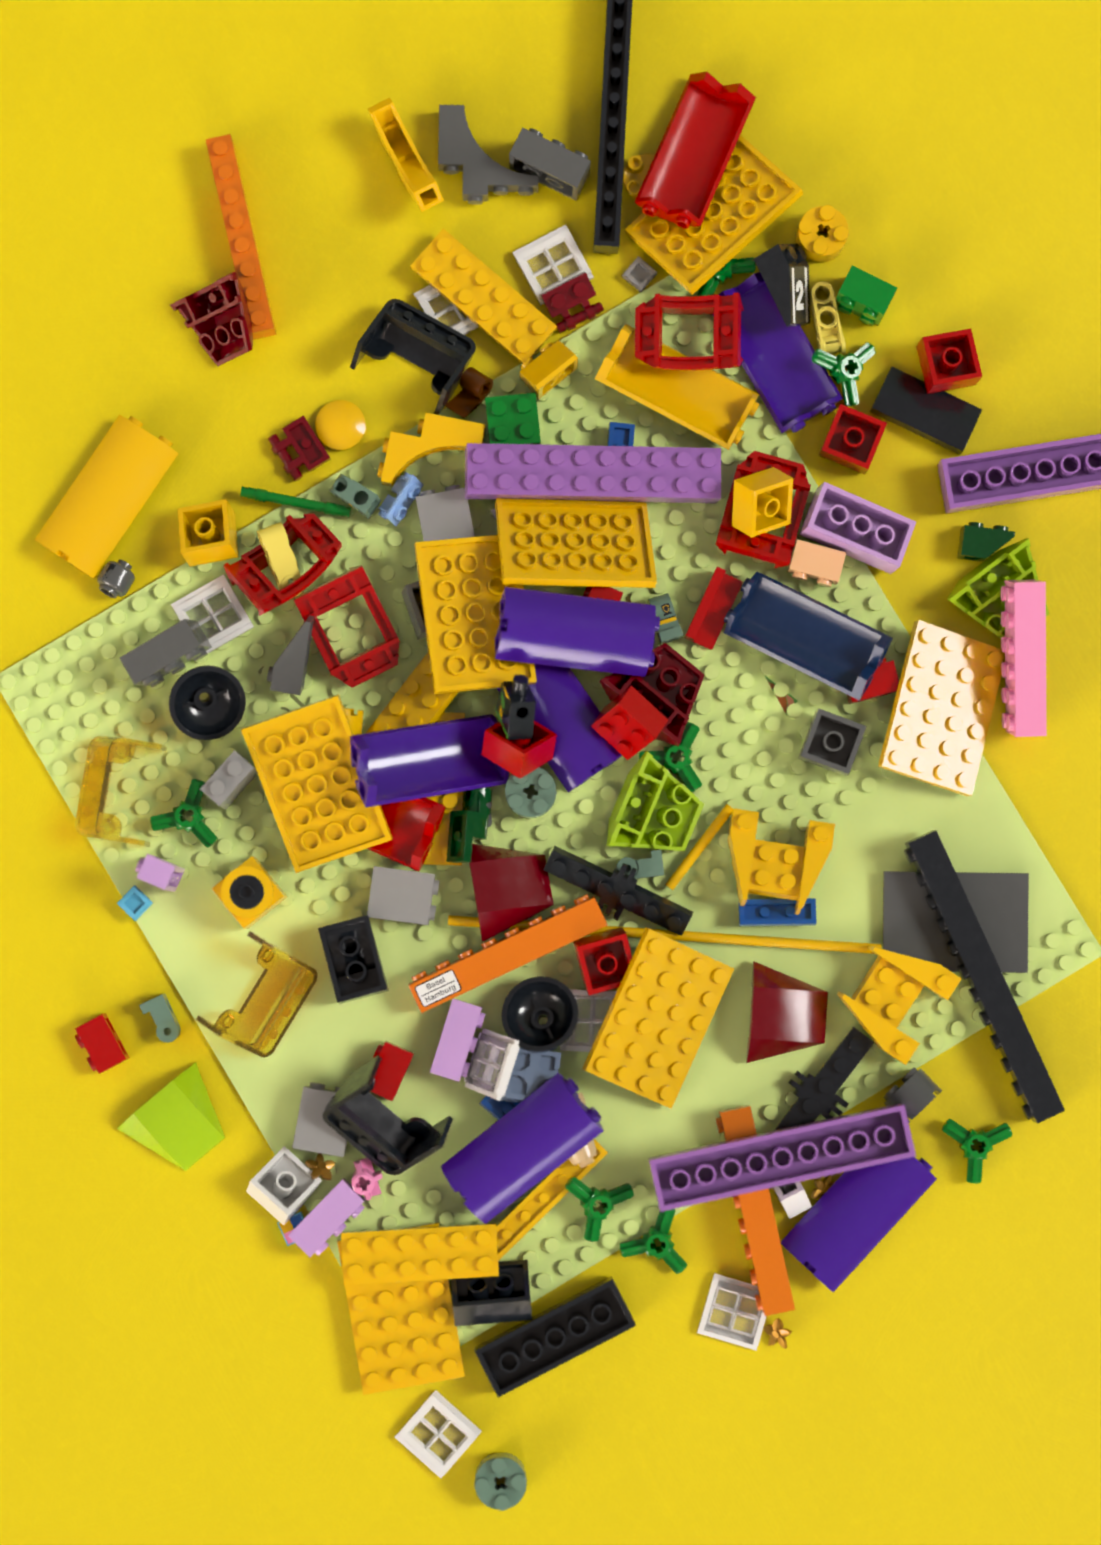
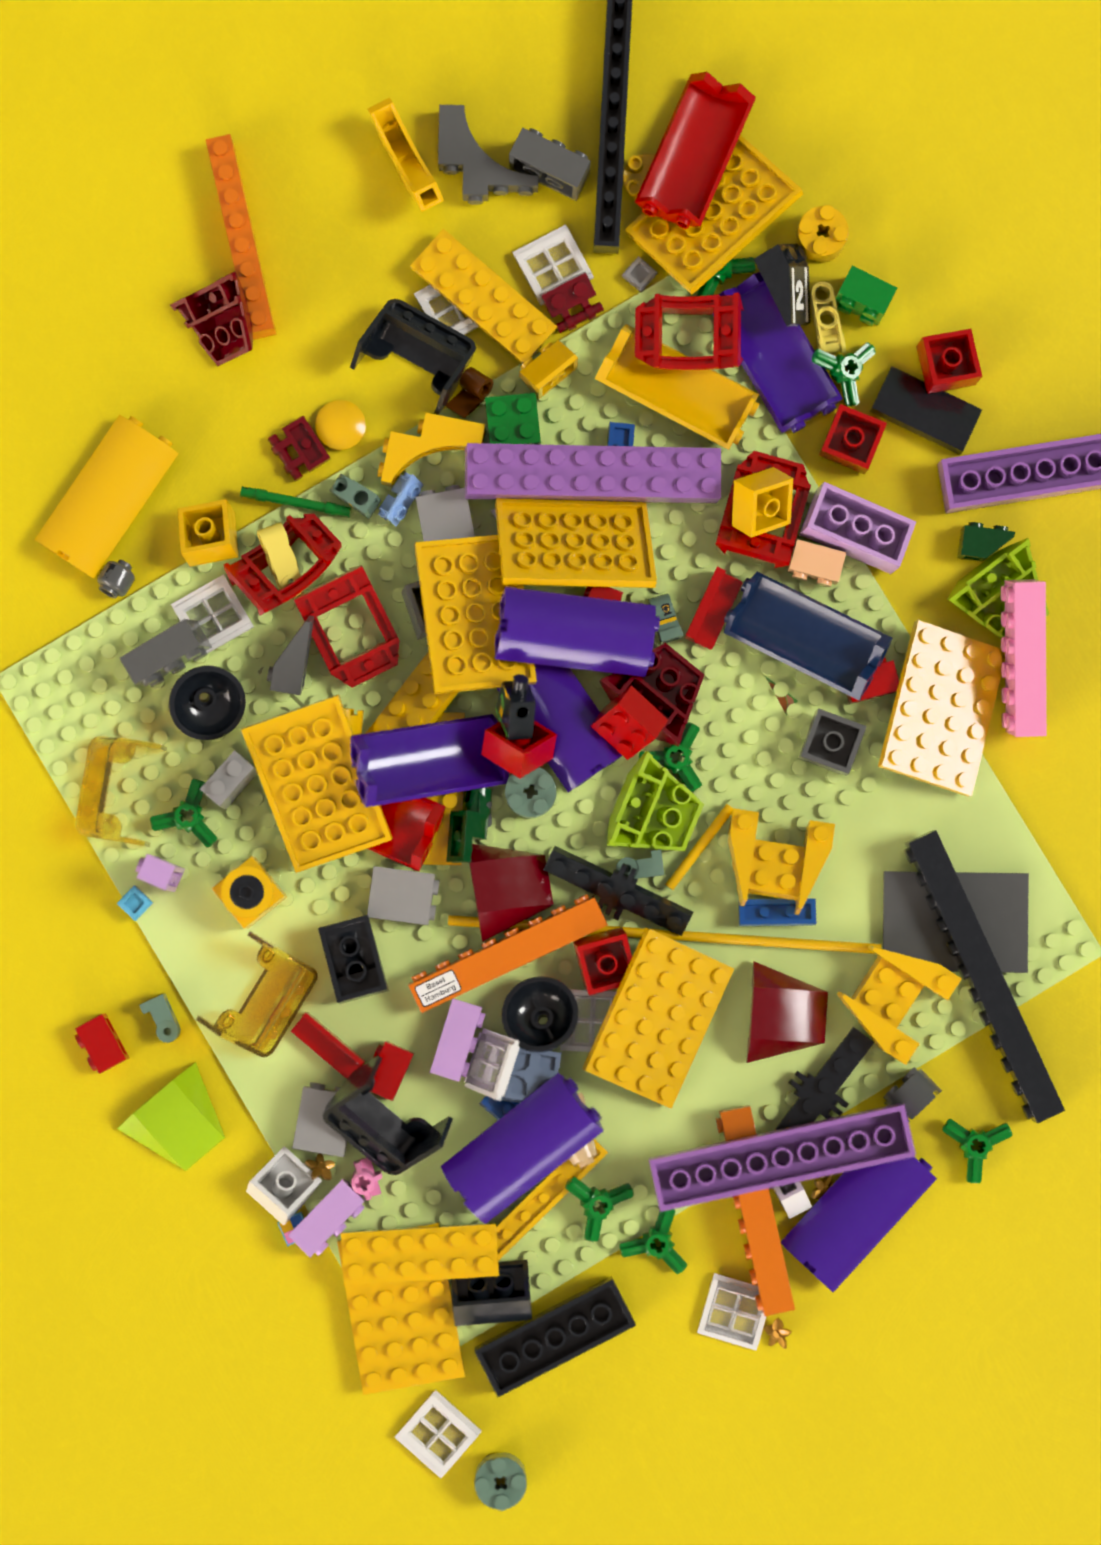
none -> red panel [291,1011,366,1079]

